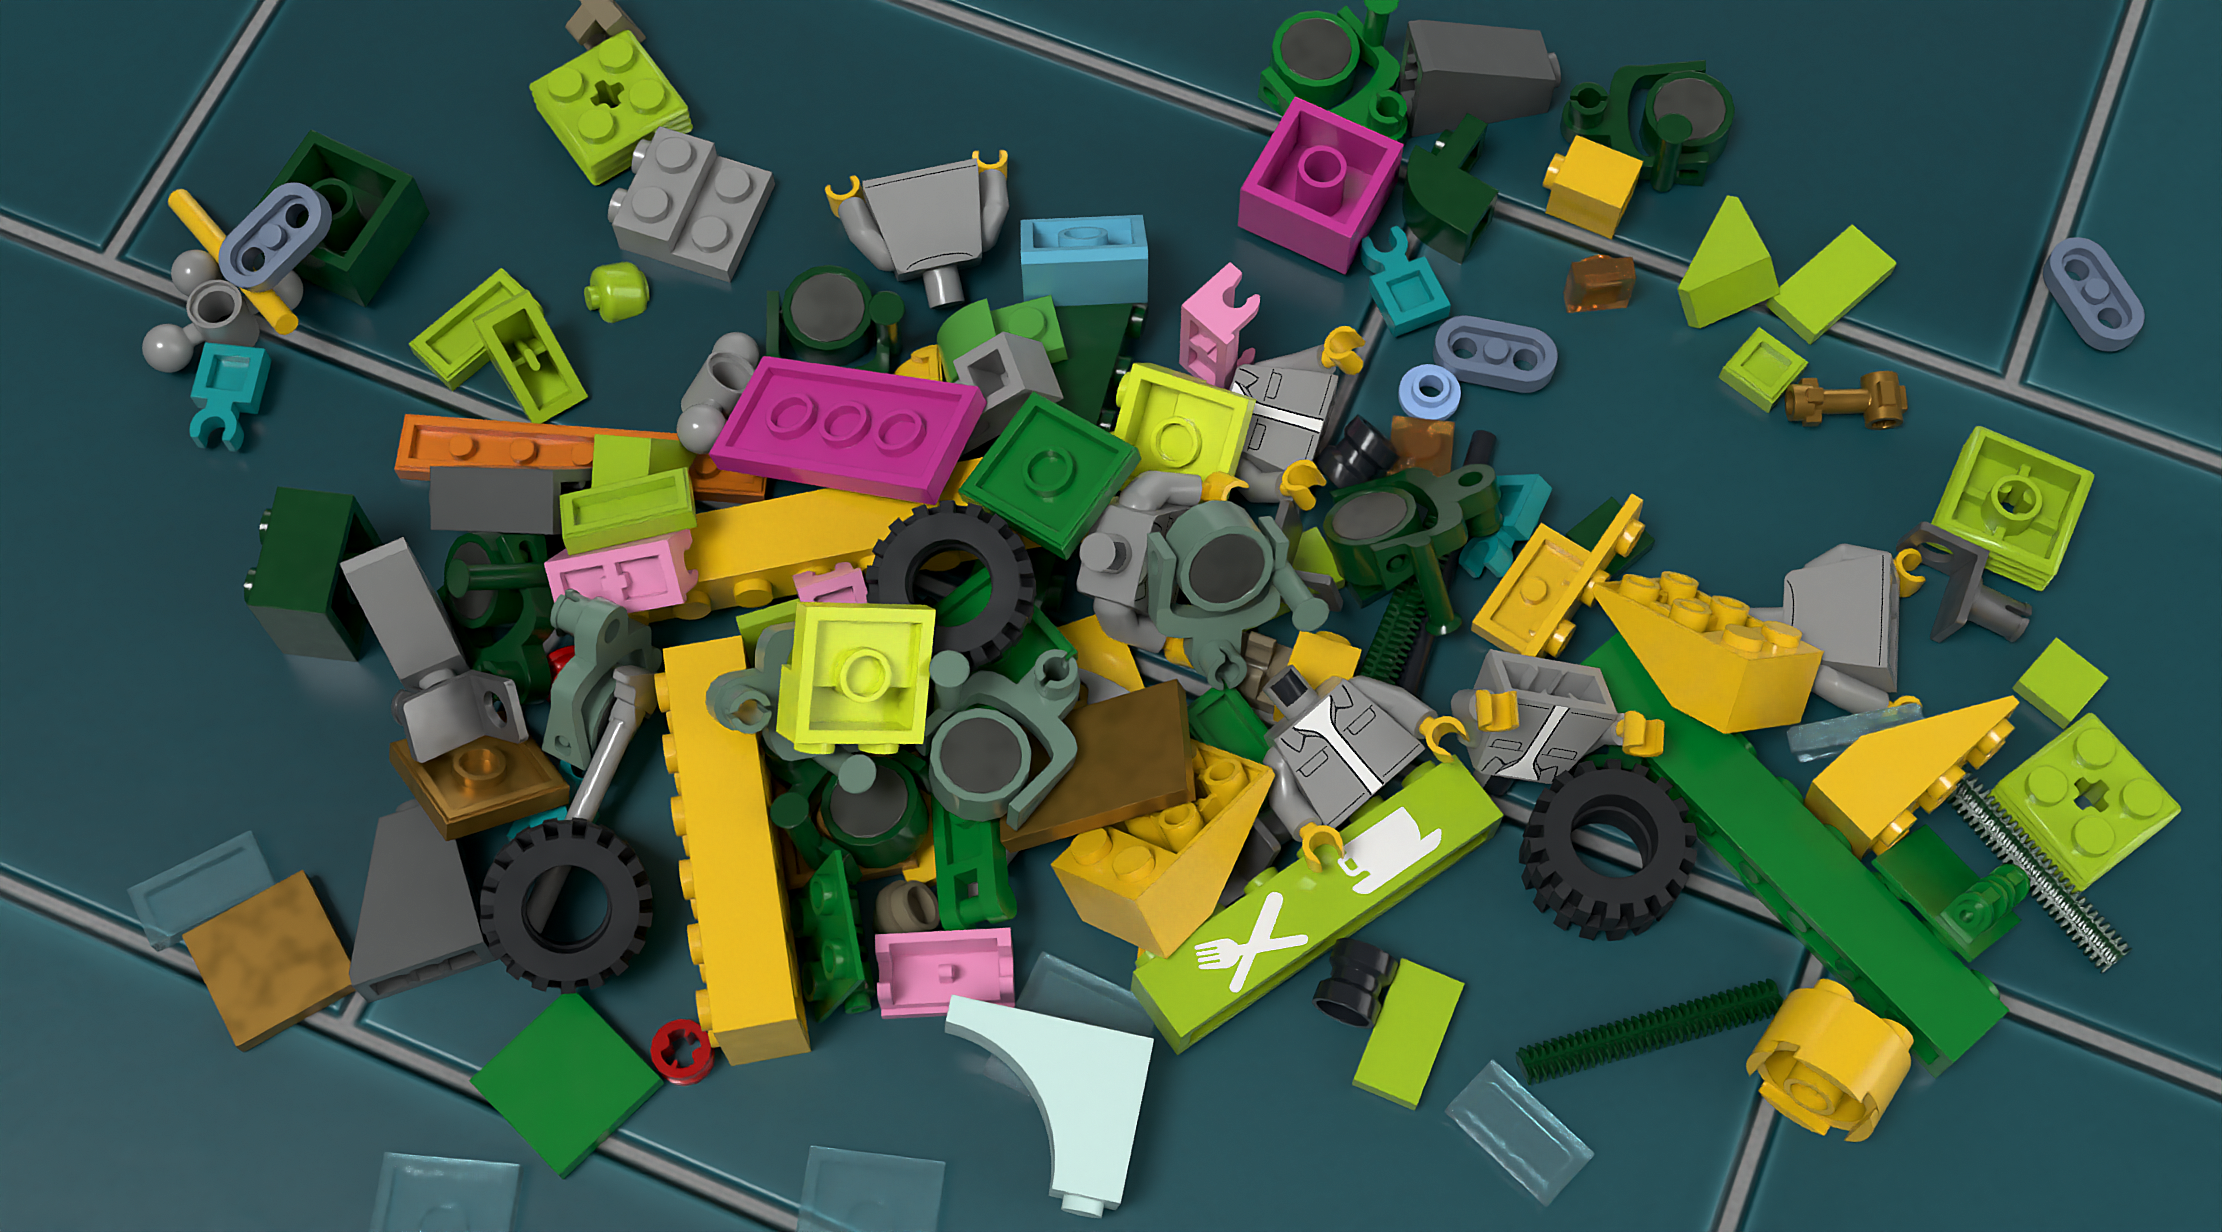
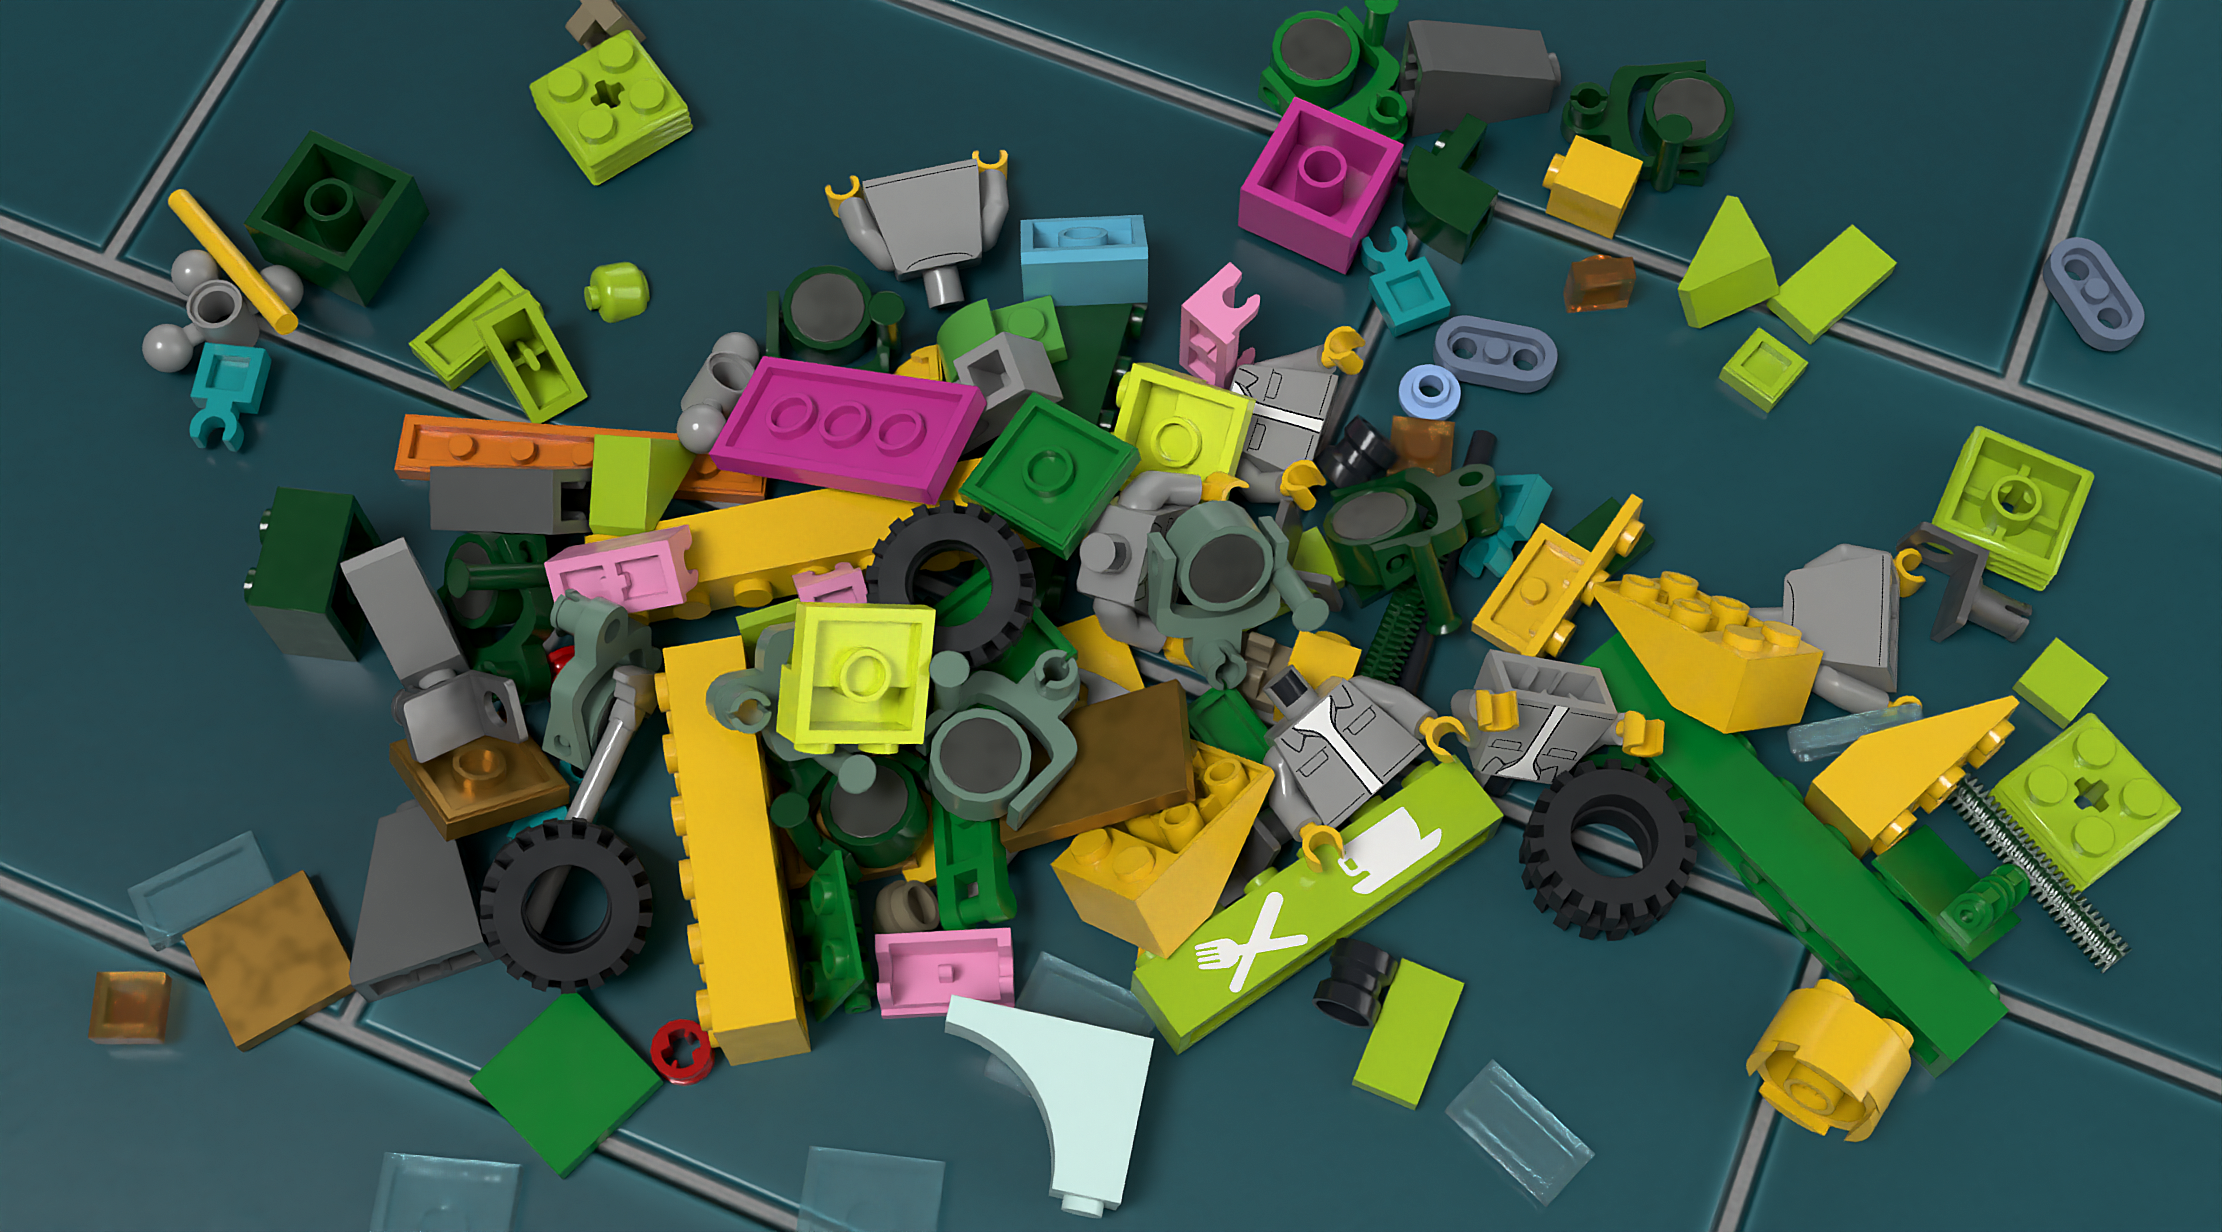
sand blue plate [218,182,332,292] -> none
lime tile [559,467,698,556] -> none
light grey plate [608,126,775,283] -> none
dark green axle [1515,978,1784,1086] -> none
pearl gold bar [1785,371,1908,430] -> none
none -> clear orange plate [88,972,172,1044]

